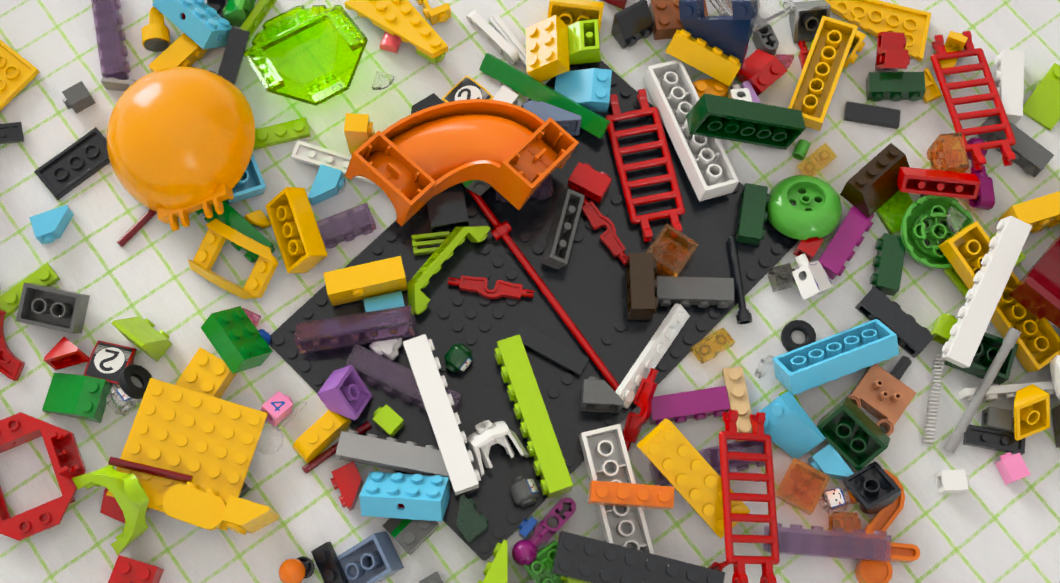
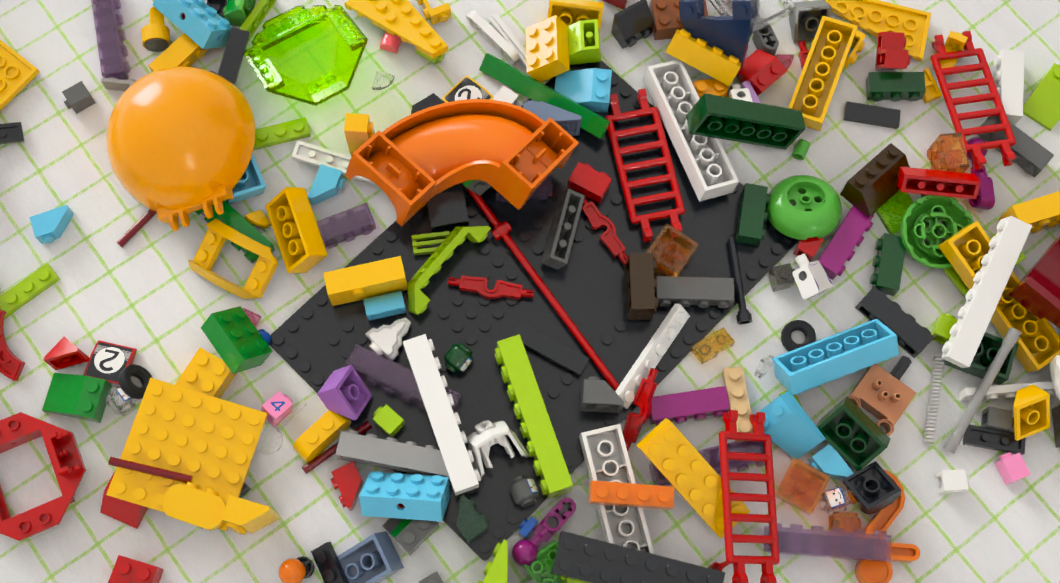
dark grey brick [16,283,90,334] -> none
black tile [34,127,110,200] -> none
lime animal [72,465,149,556] -> none
lime slope [111,316,172,362] -> none
brick [294,305,416,354] -> none
clear yellow slope [797,143,837,176] -> none
clear tile [946,207,967,234] -> none

